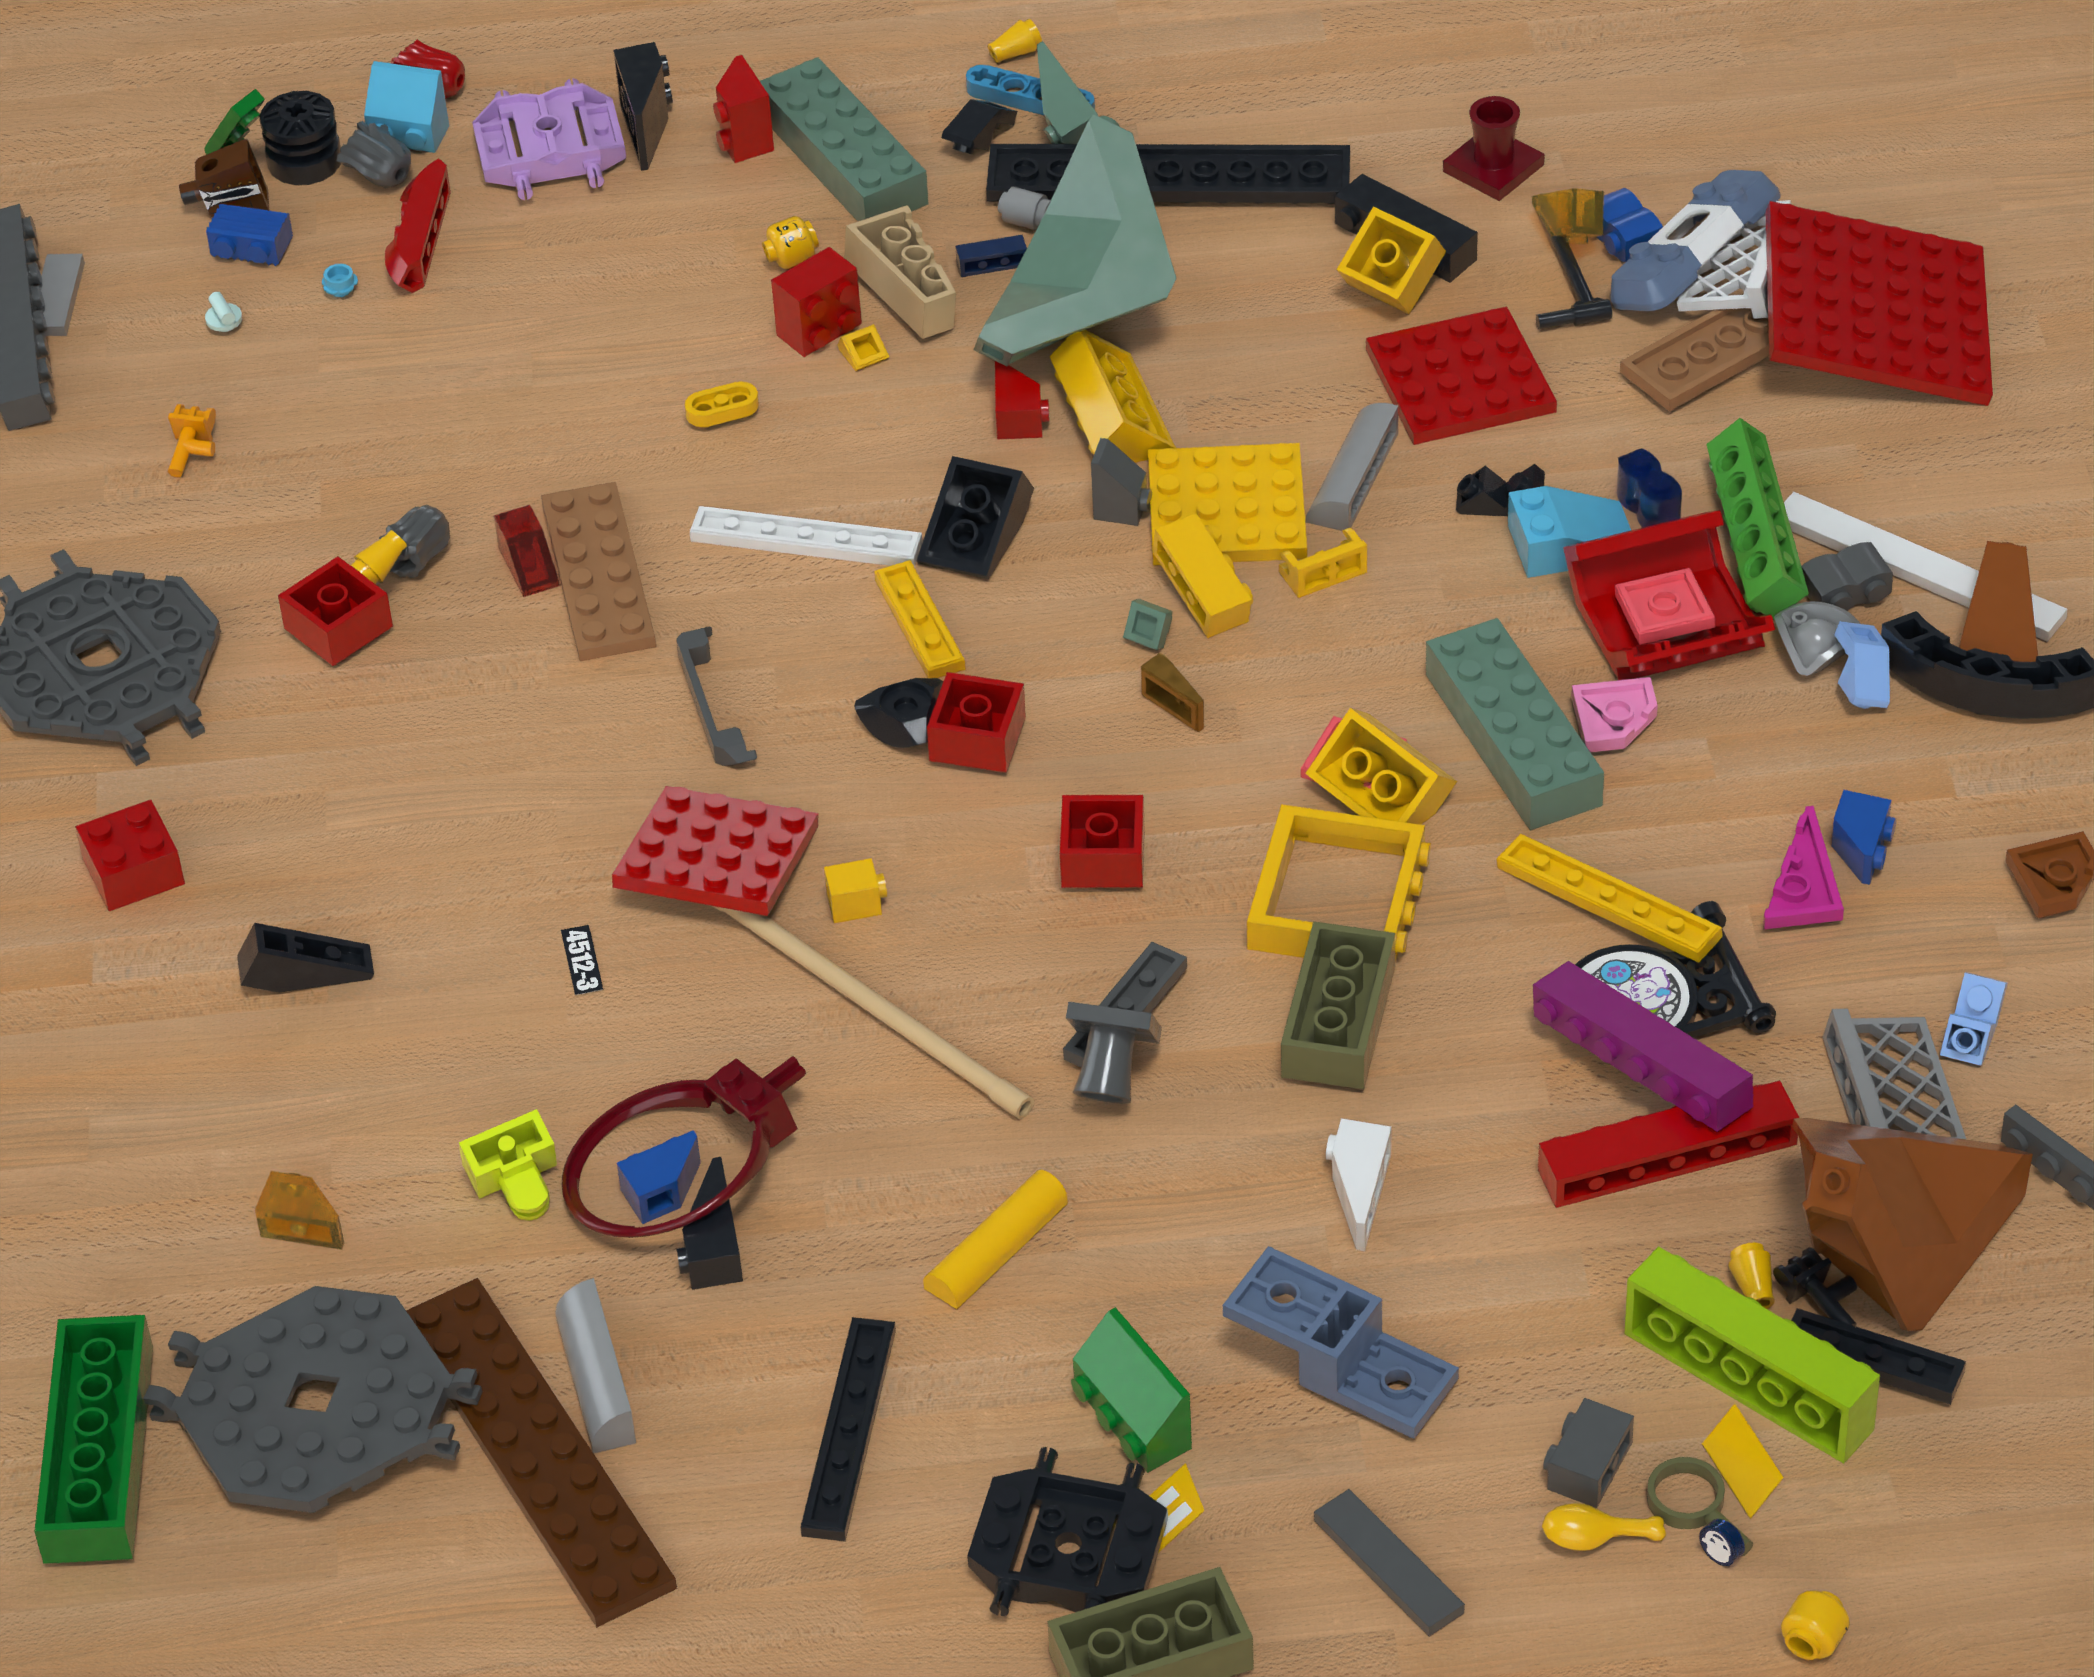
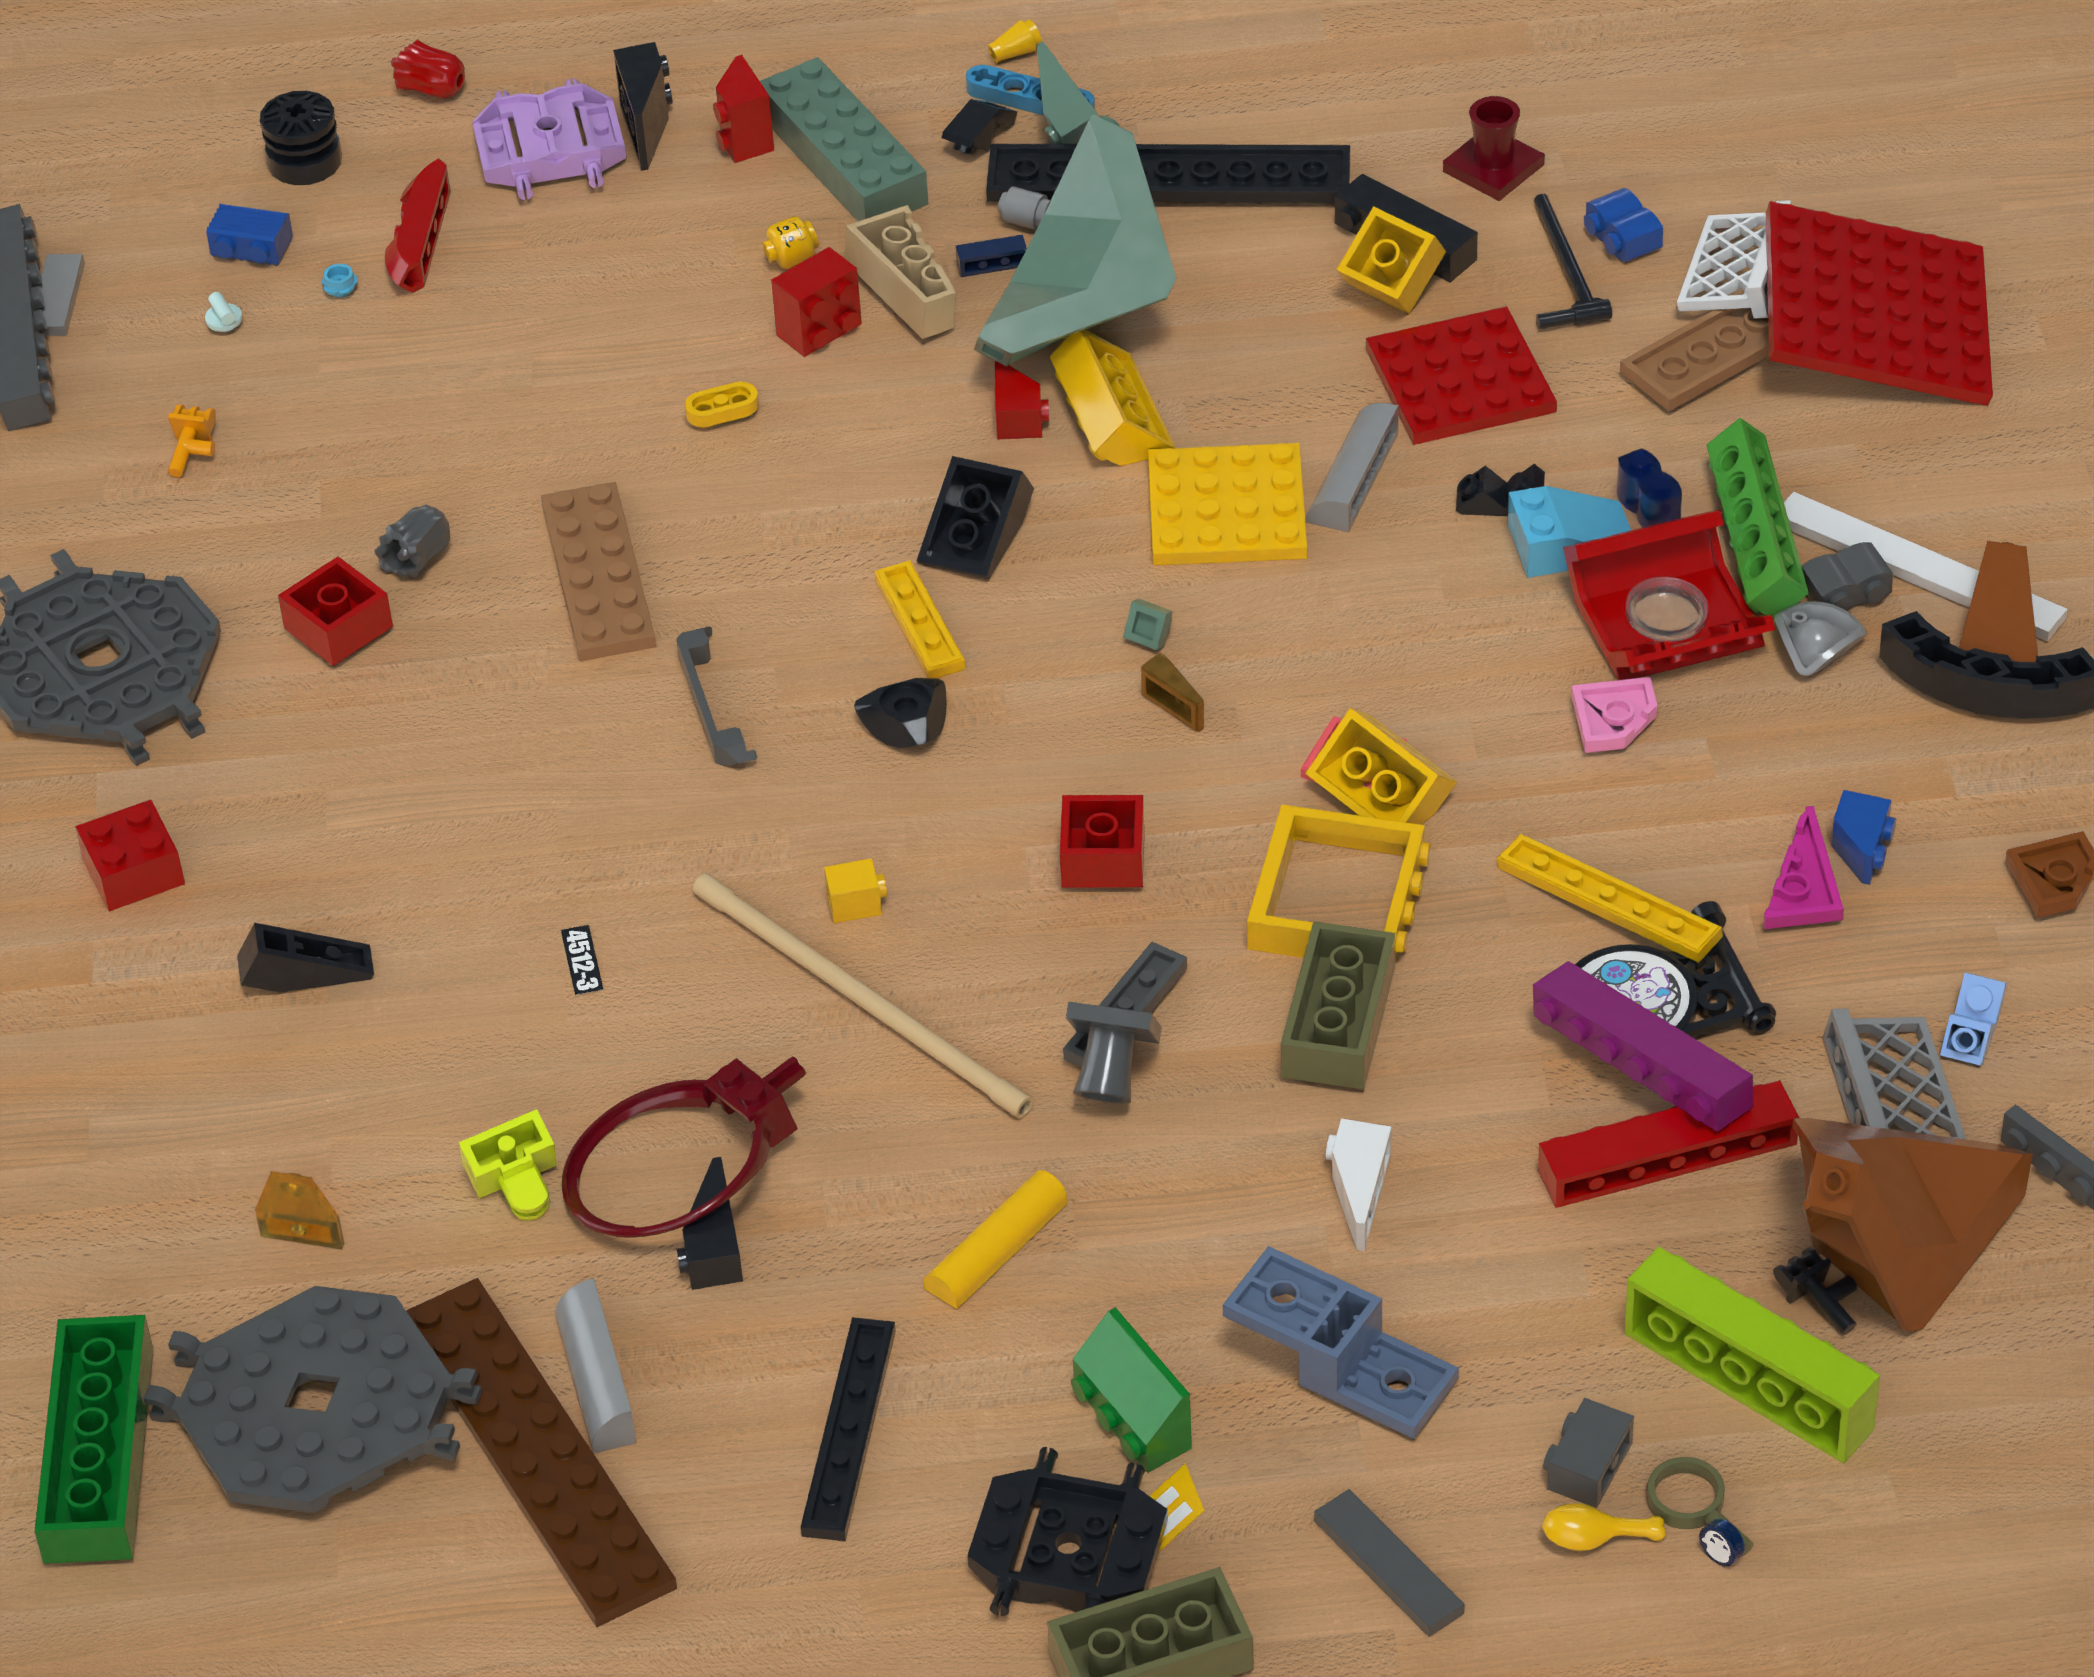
reddish brown torso [179,139,269,218] -> none
green plate [204,89,265,155] -> none
dark grey piece [337,121,411,188] -> none
yellow cone [351,530,407,584] -> none
medium azure slope [364,61,449,153] -> none
clear red slope [494,505,560,597] -> none
plate [612,786,818,916] -> none
blue slope [617,1130,701,1224] -> none
white tile [690,506,923,567] -> none
yellow slope [837,324,890,371] -> none
red brick [927,672,1026,773] -> none
dark grey slope [1091,438,1152,526] -> none
yellow brick [1152,513,1253,638] -> none
yellow hinge [1279,528,1367,598] -> none
sand green brick [1426,618,1604,831] -> none
clear yellow slope [1532,188,1604,244] -> none
sand blue piece [1610,170,1781,311] -> none
coral tile [1615,568,1715,645] -> none
yellow sticker [1702,1403,1784,1519] -> none
yellow cone [1728,1242,1775,1309] -> none
yellow head [1781,1591,1850,1660] -> none
black plate [1791,1308,1966,1405] -> none
light blue slope [1834,621,1890,709] -> none

